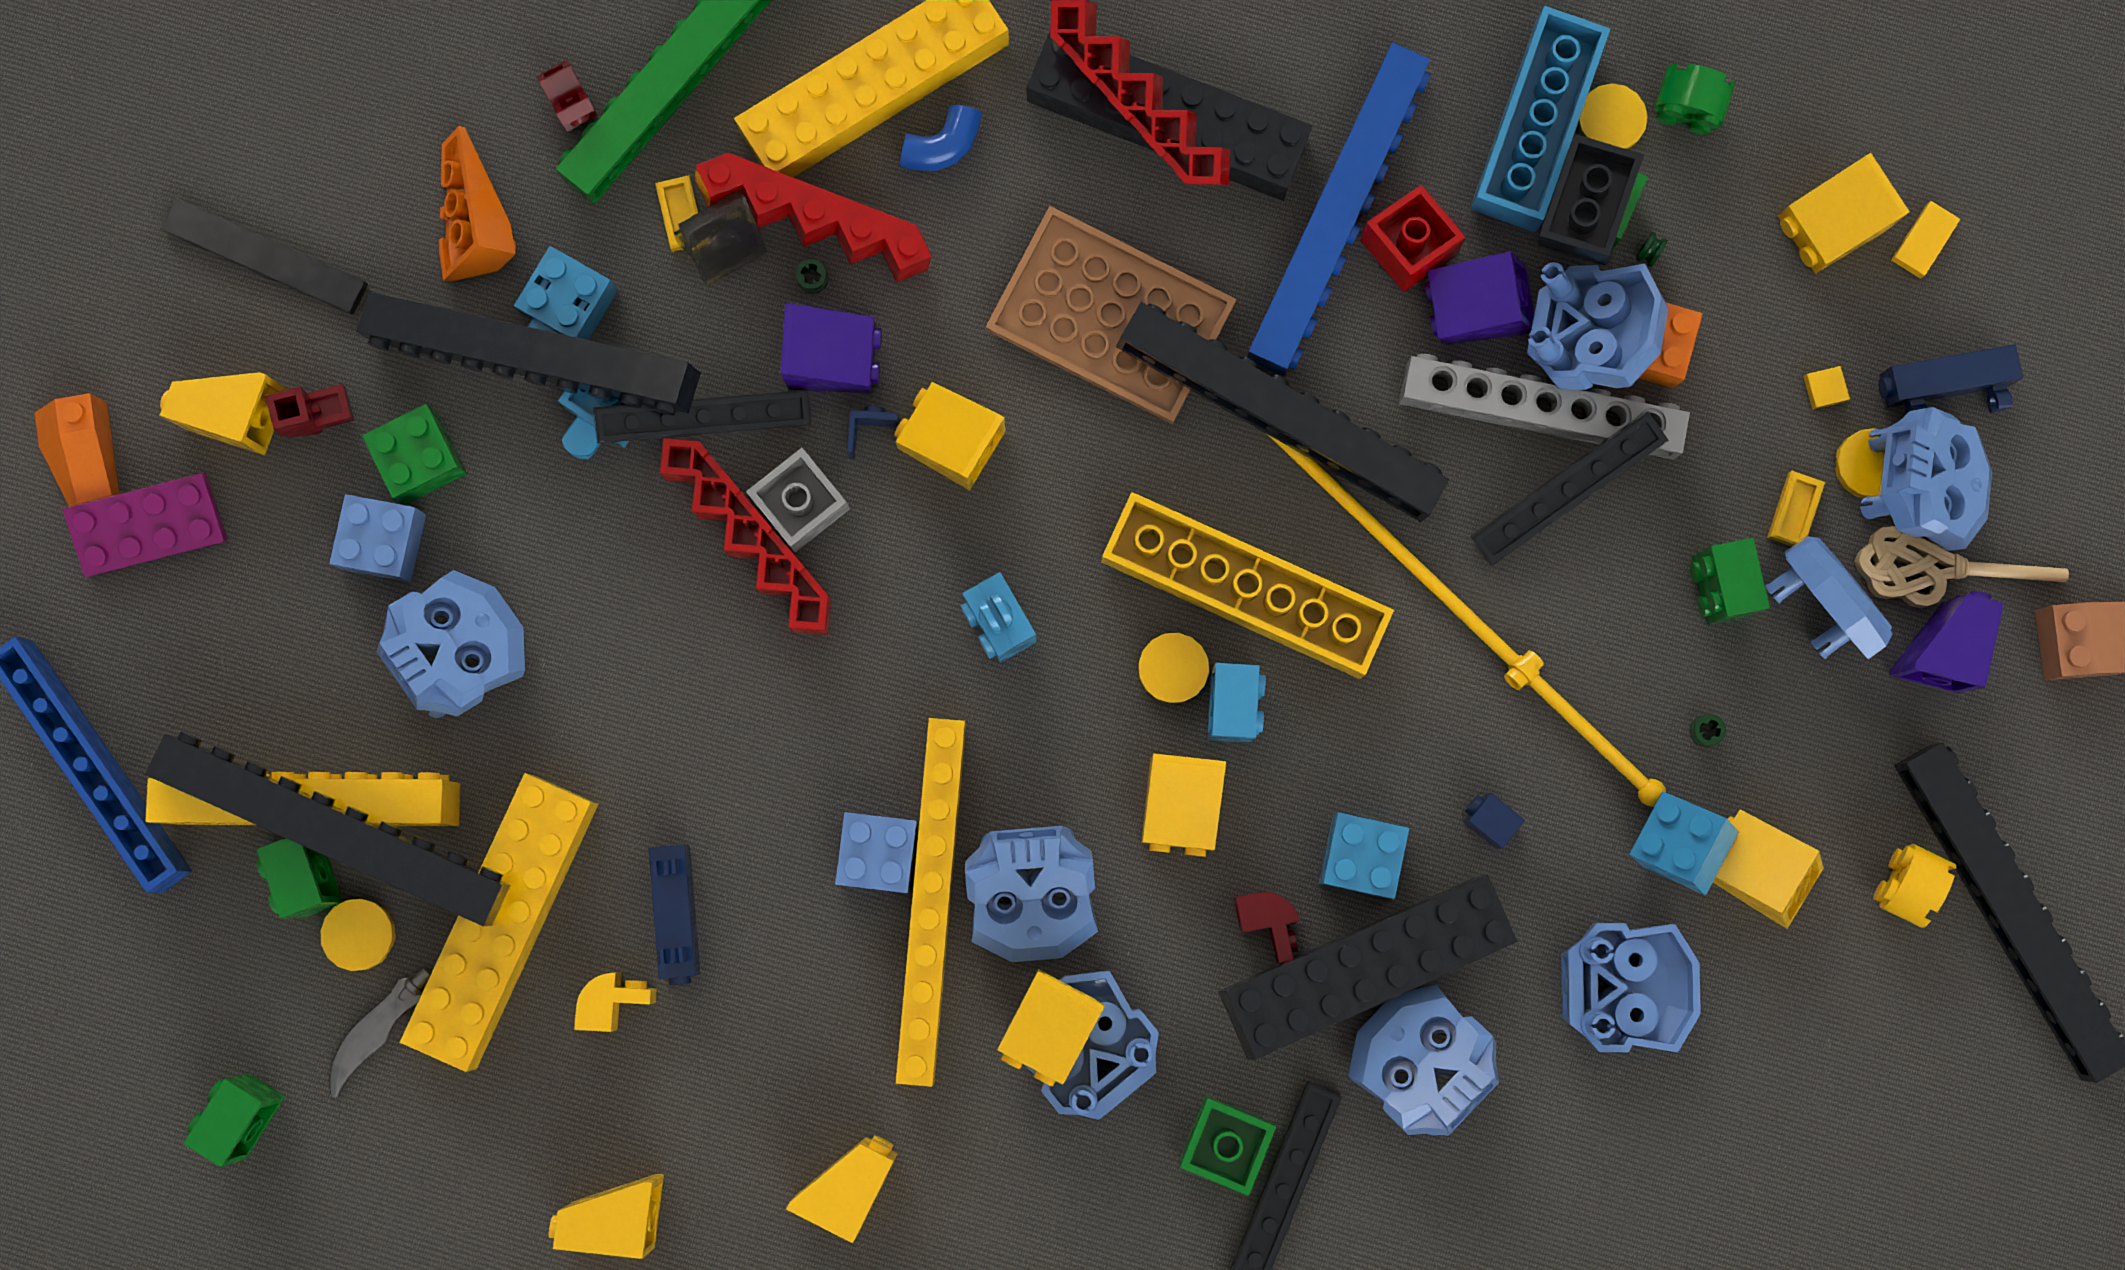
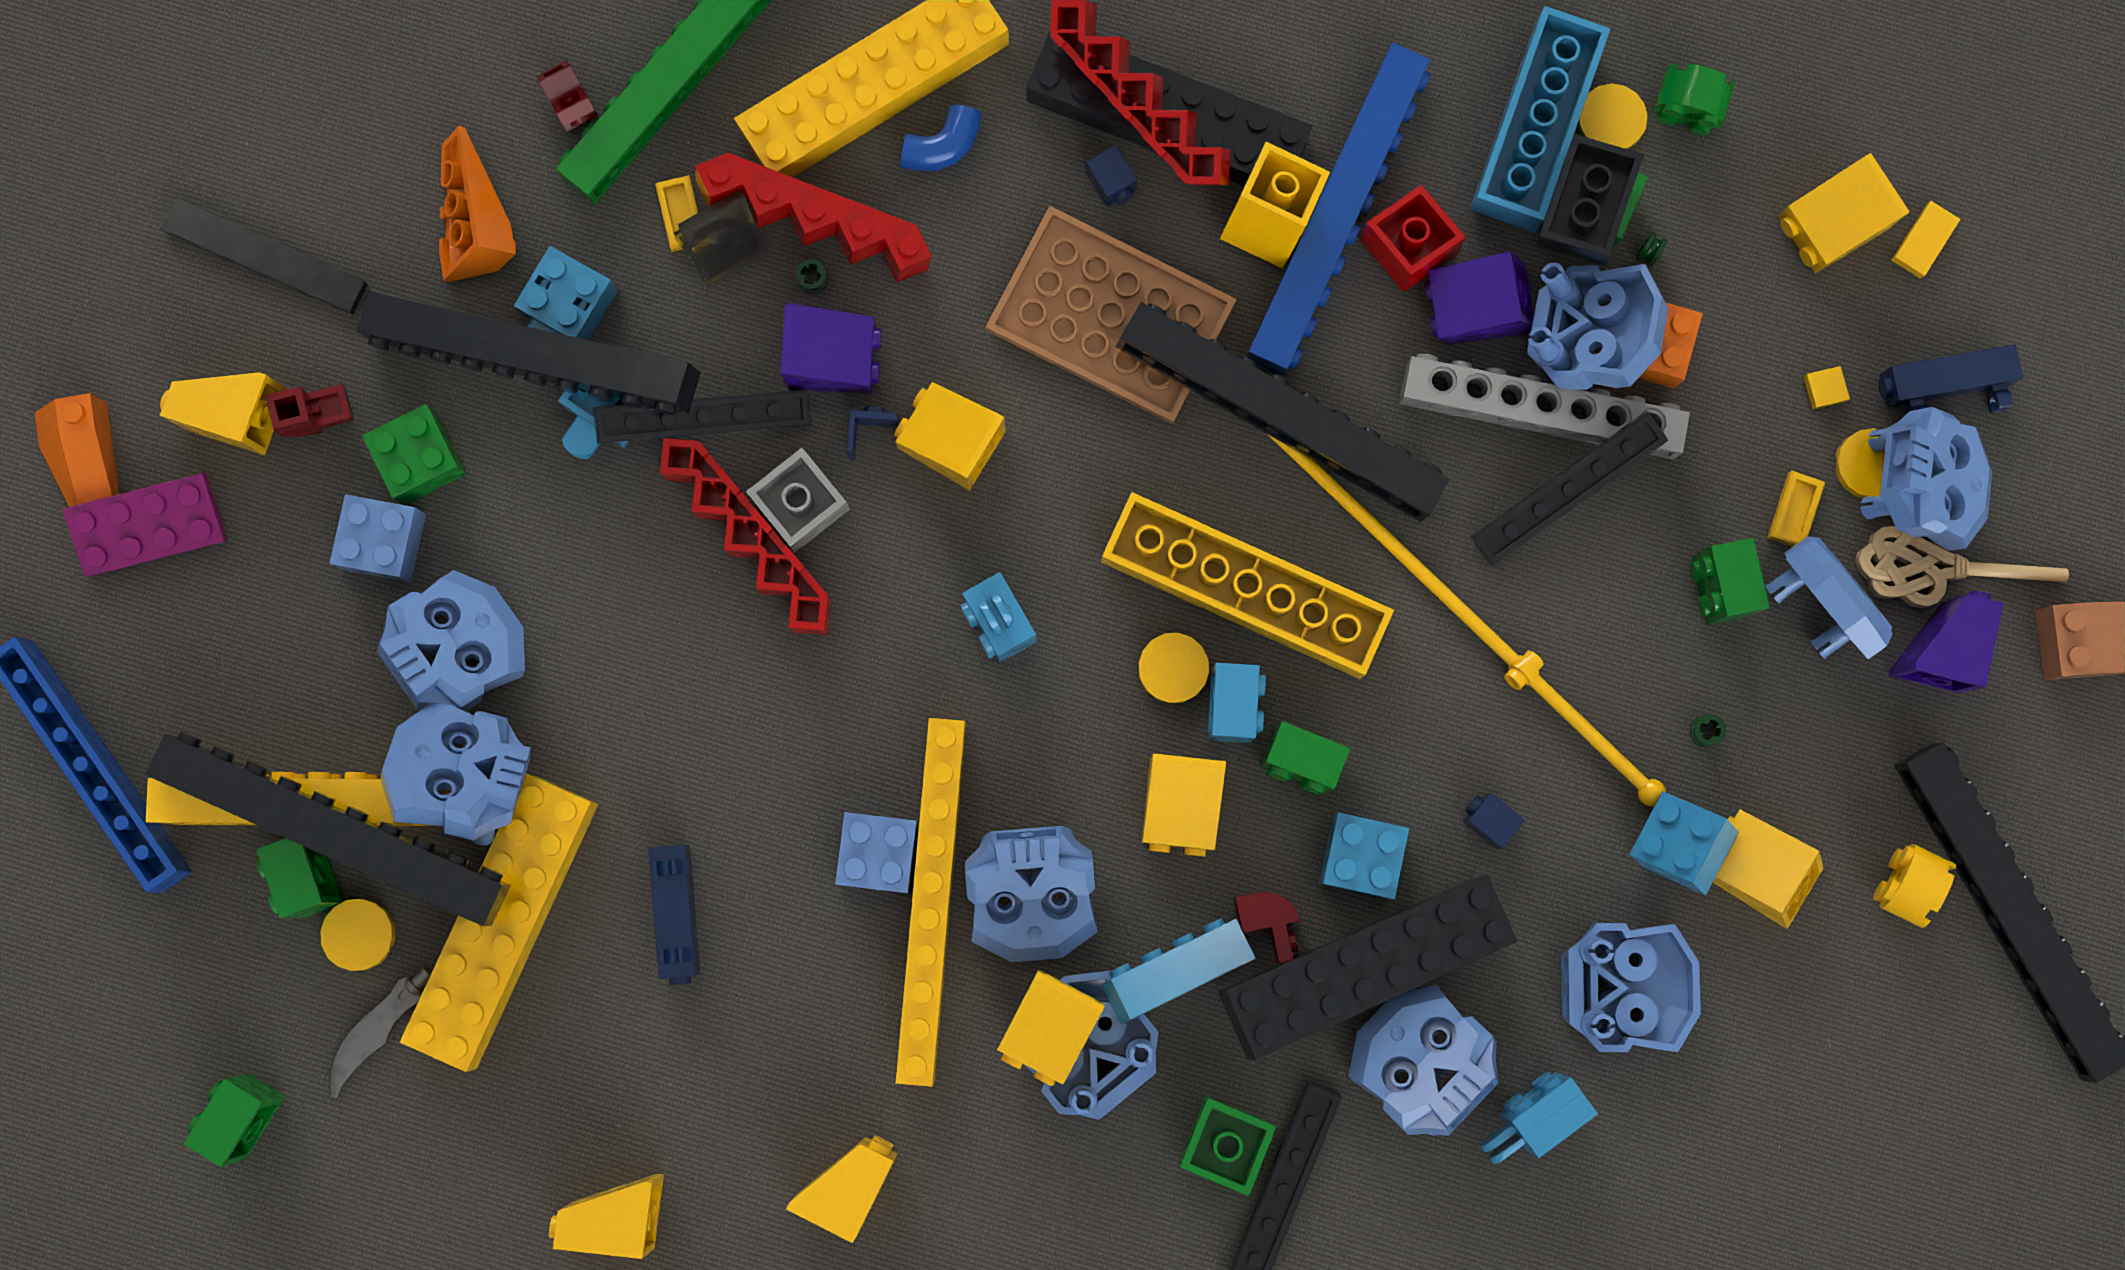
yellow brick [574,972,657,1032] -> none
none -> medium blue brick [381,703,531,845]
none -> dark blue brick [1085,145,1138,207]
none -> dark azure brick [1102,918,1255,1024]
none -> yellow slope [1220,142,1330,269]
none -> green brick [1260,721,1350,796]
none -> dark azure brick [1480,1072,1598,1164]

